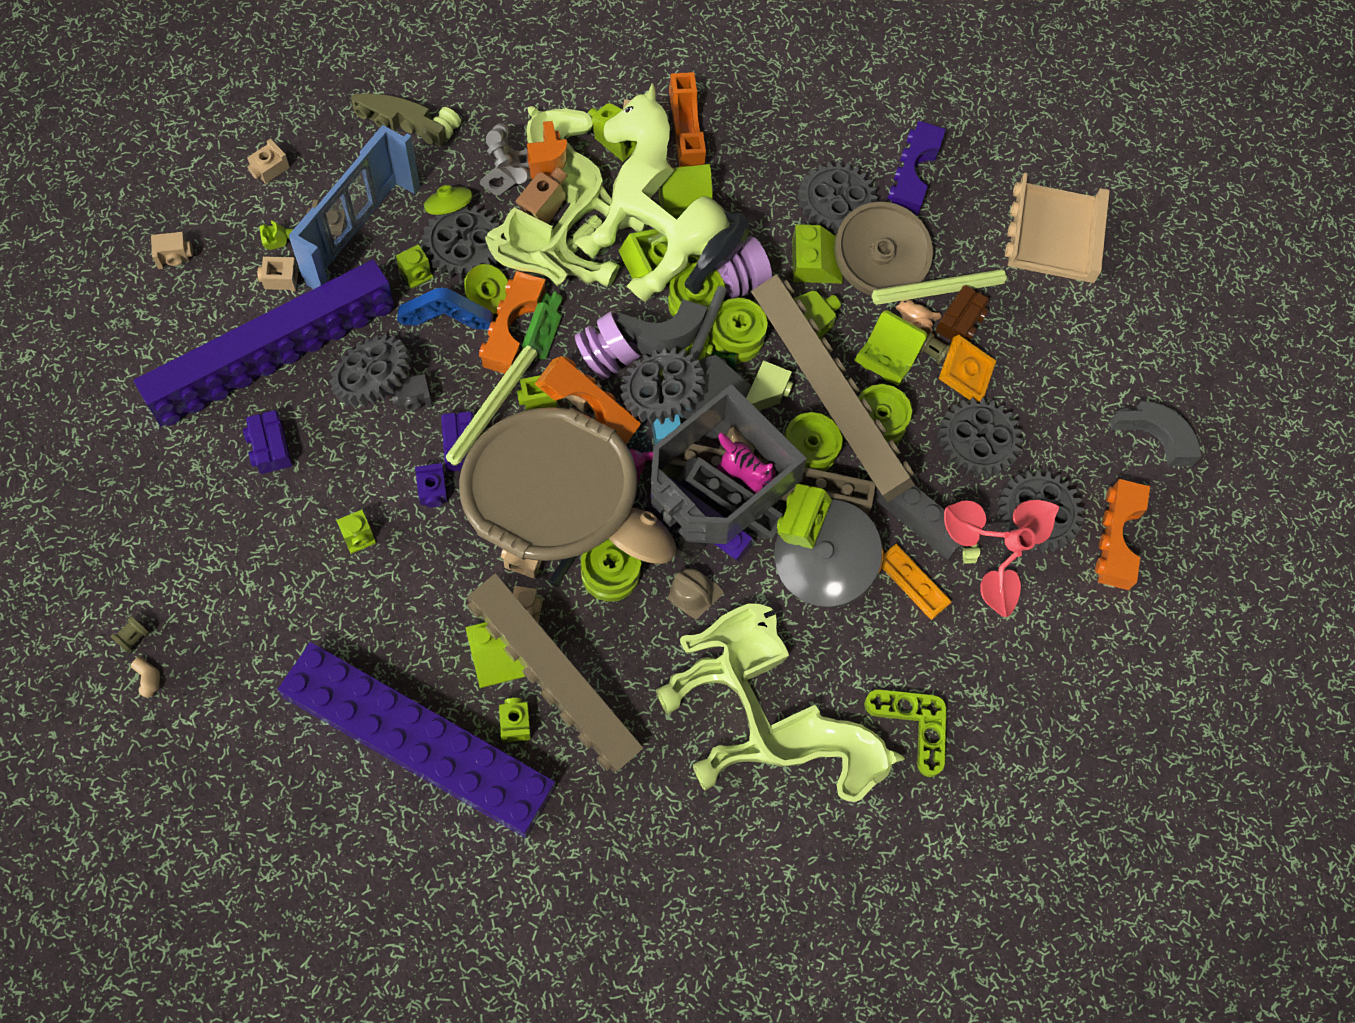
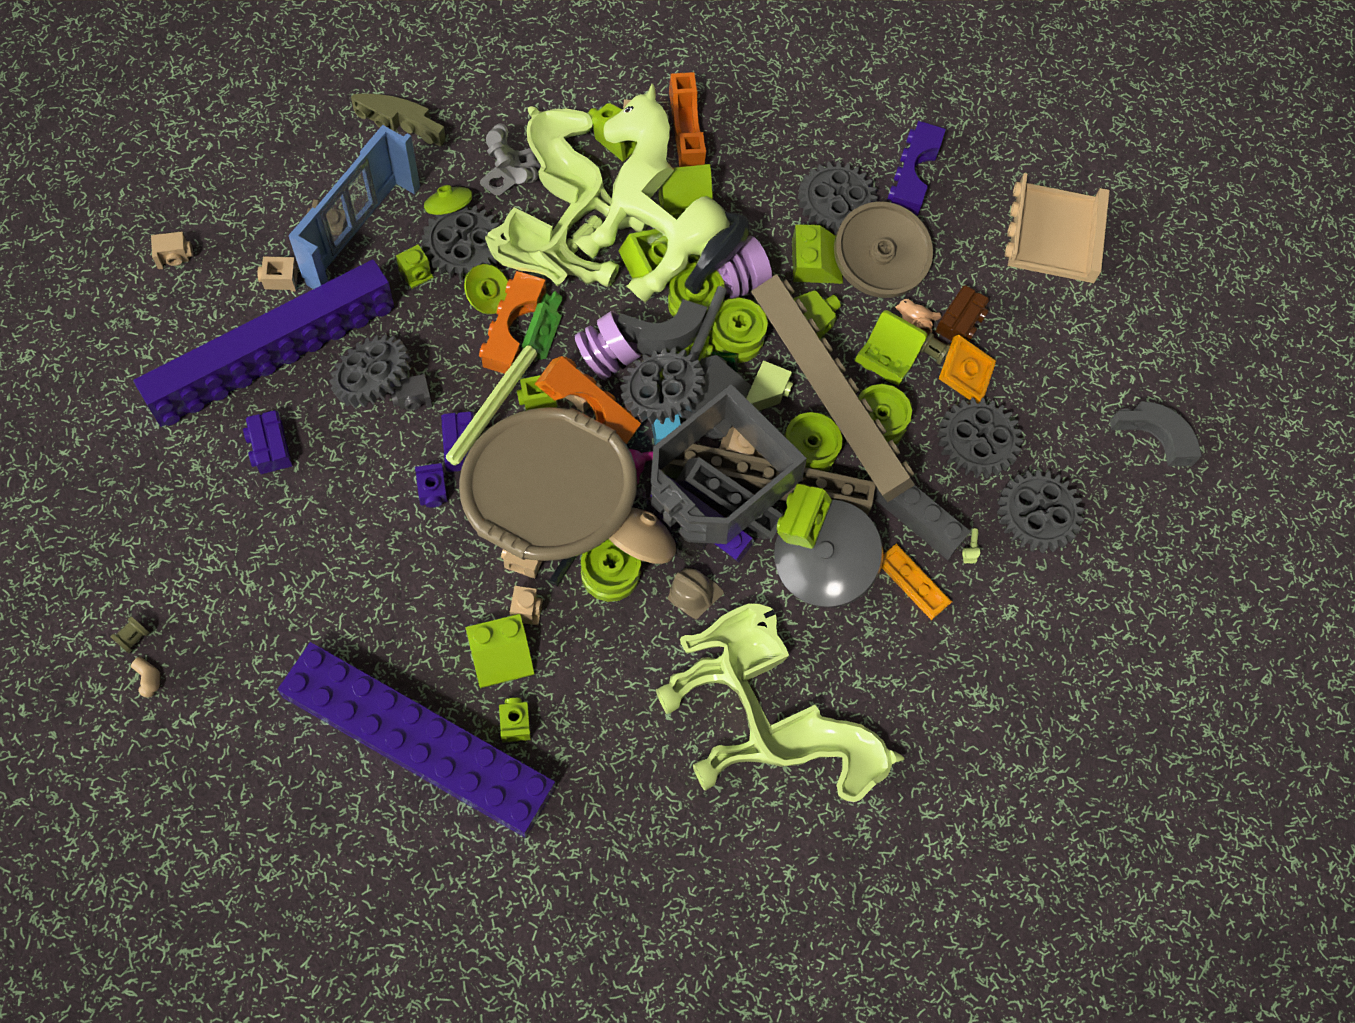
tan brick [247,139,290,184] -> none
lime piece [259,221,294,250] -> none
lime brick [336,510,376,554] -> none
blue beam [397,288,494,330] -> none
yellowish green wheel [432,107,461,139] -> none
dark tan brick [467,573,643,772] -> none
medium nougat torso [515,167,568,224] -> none
orange brick [527,121,567,179] -> none
dark pink animal [717,433,776,495] -> none
lime beam [864,690,946,777] -> none
yellowish green axle [871,269,1007,305] -> none
coral plant [944,500,1059,617] -> none
orange arch [1095,479,1150,590] -> none

